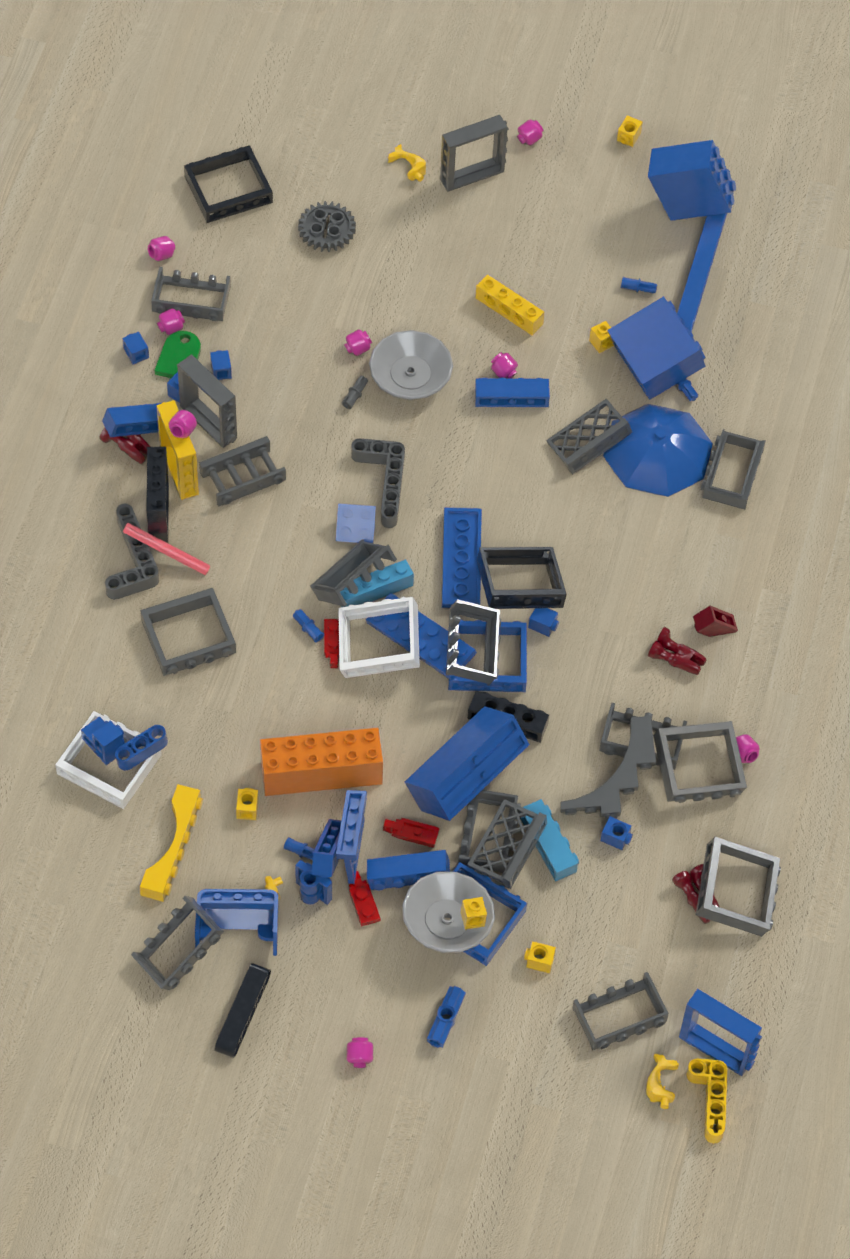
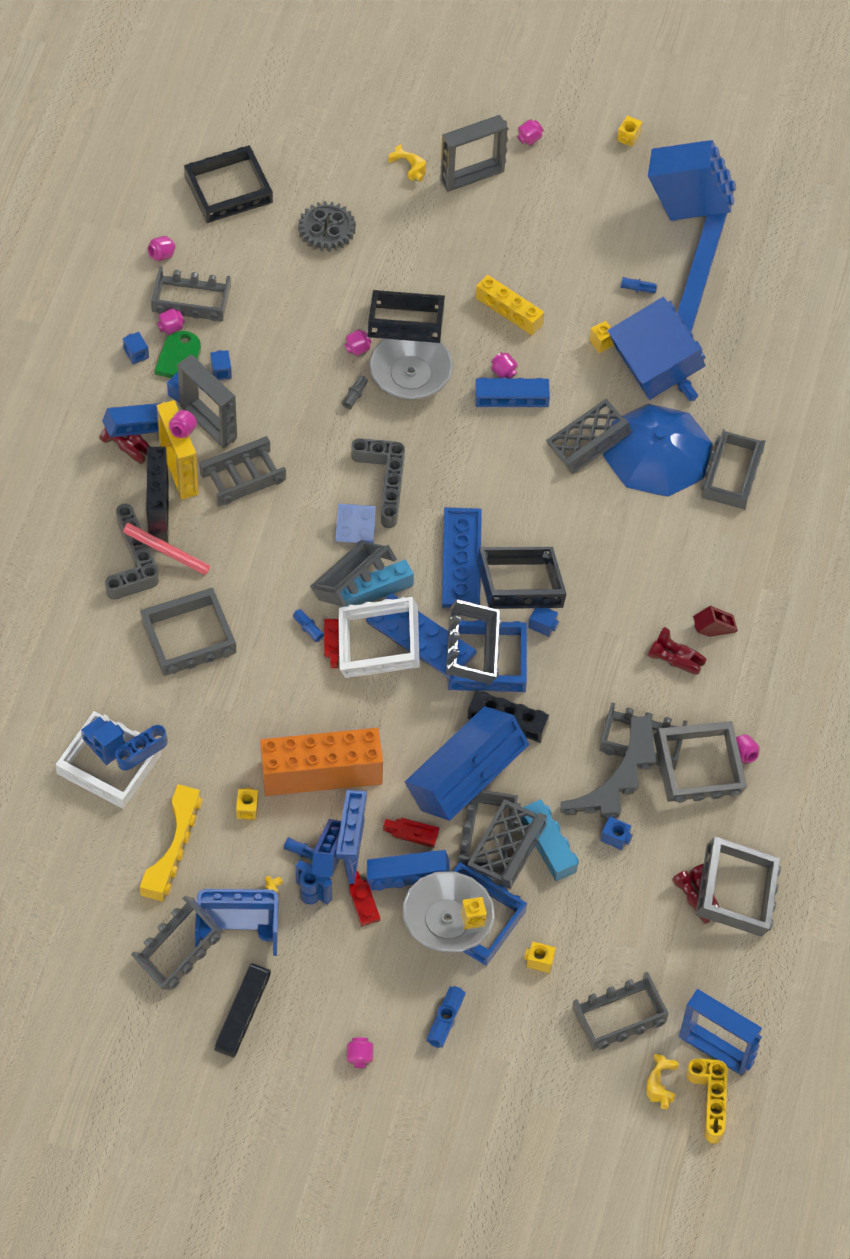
none -> black window [367,290,445,343]

